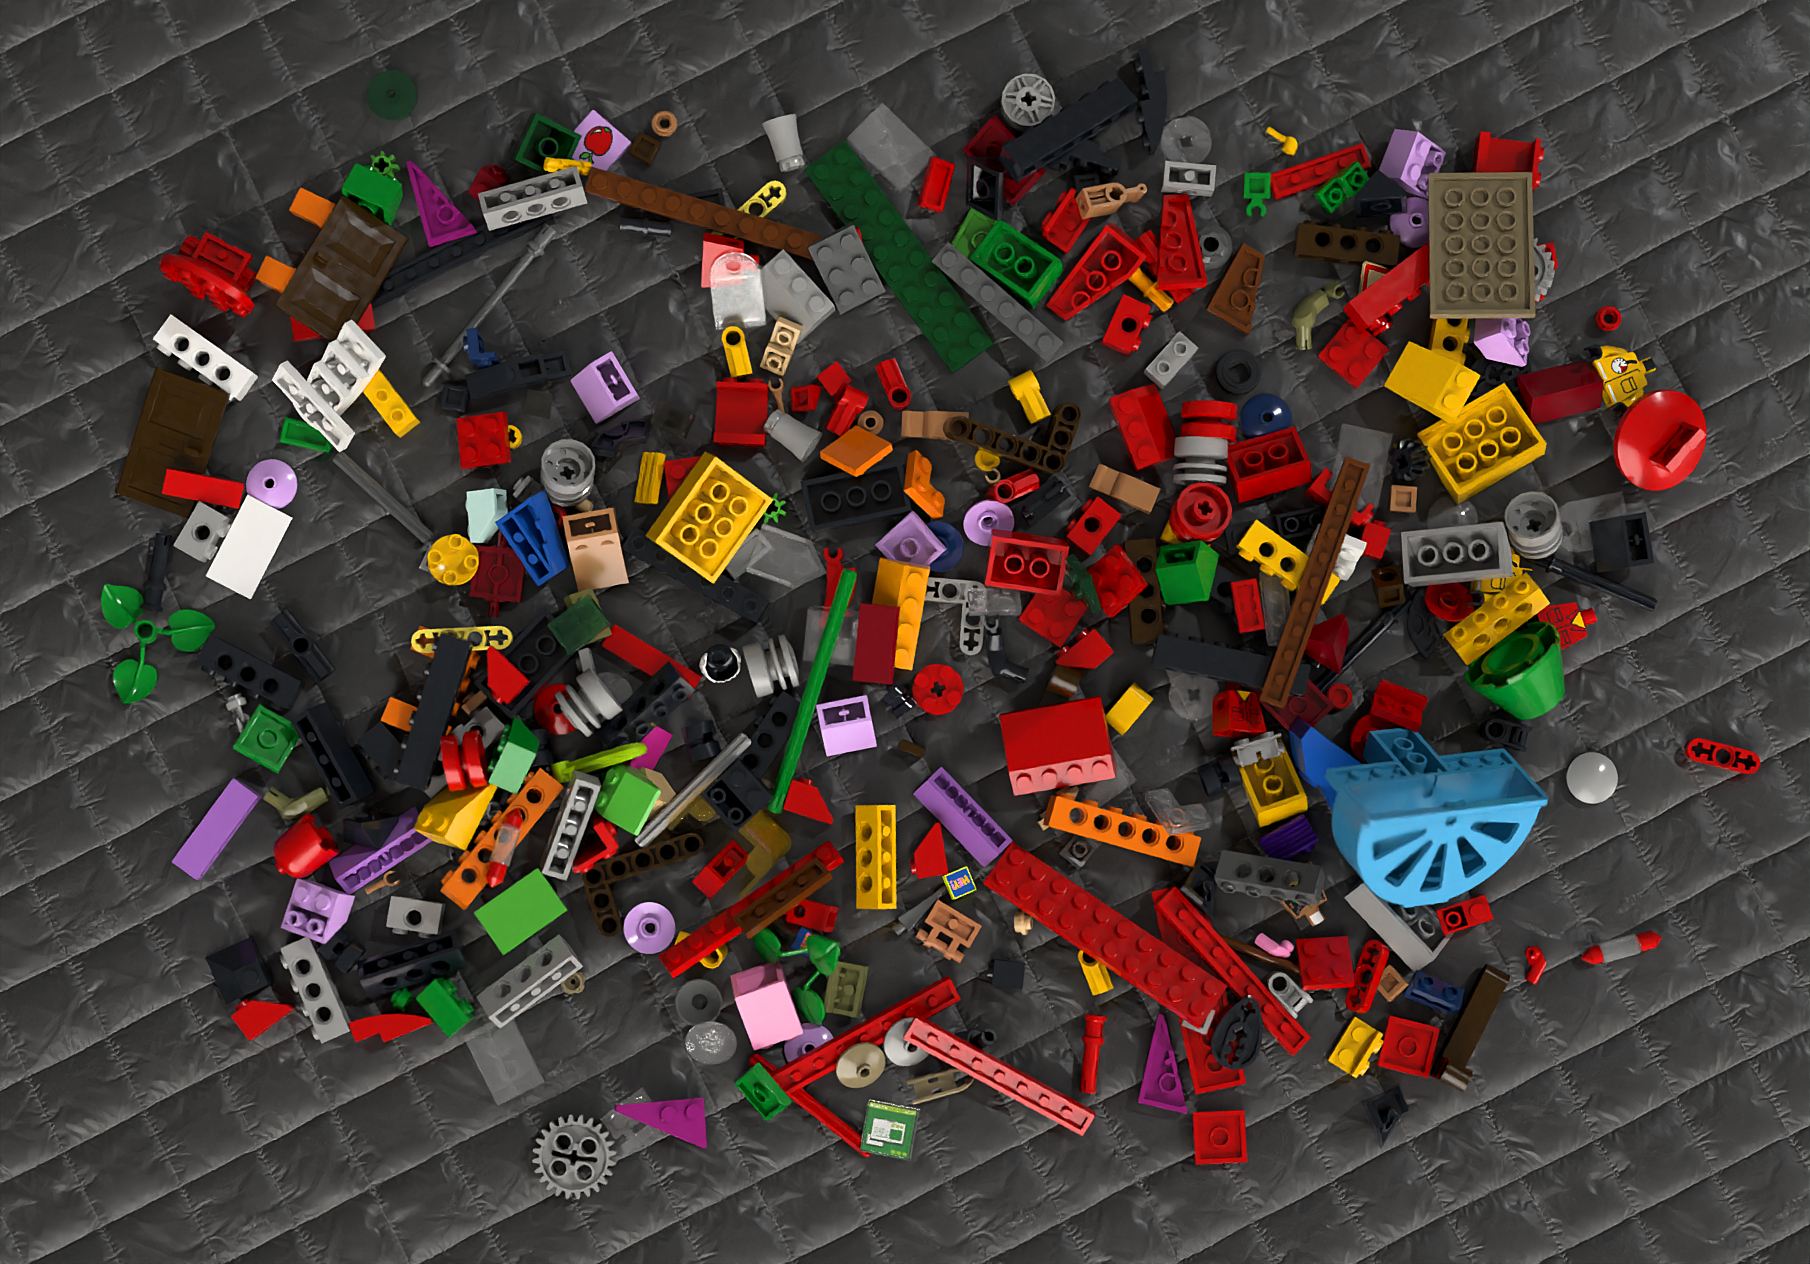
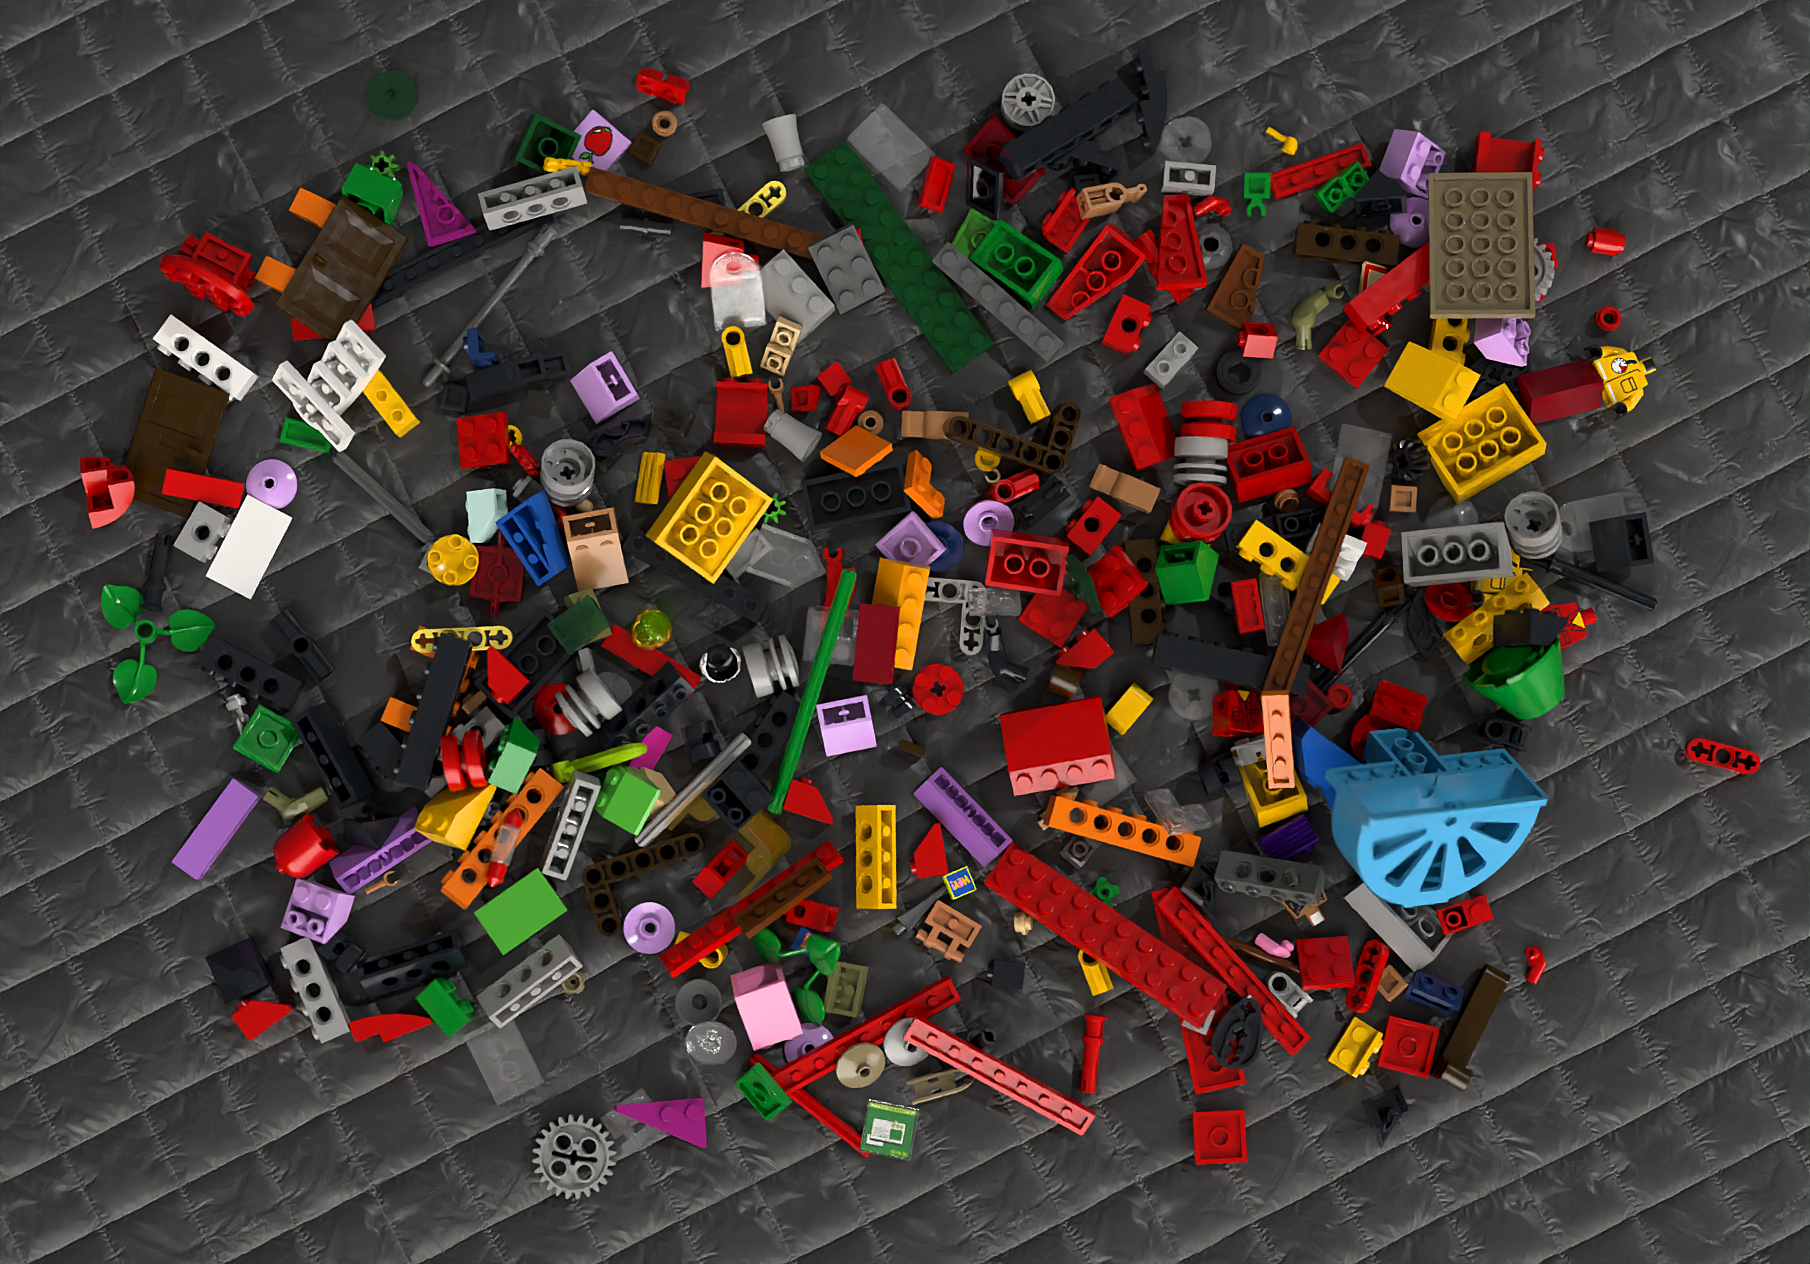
light grey brick [386,896,446,938] -> none
green plate [390,987,413,1012] -> none
dark red bracket [468,163,510,202] -> none
red bracket [572,811,619,873] -> none
light orange axle [1128,268,1174,312] -> none
magenta wing [1137,1013,1187,1114] -> none
light grey dish [1565,752,1618,804] -> none
piece [1581,930,1661,965] -> none
red bracket [1614,389,1707,491] -> none
none -> red brick [80,457,135,529]
none -> red gear [510,441,540,478]
none -> clear neon green hair [631,609,672,651]
none -> red hinge [636,67,690,105]
none -> green plate [1089,877,1119,907]
none -> red arm [1192,196,1231,218]
none -> brick [1236,321,1278,359]
none -> plate [1262,690,1295,788]
none -> medium nougat plate [1274,489,1299,513]
none -> black slope [1493,608,1568,649]
none -> red brick [1585,227,1625,256]

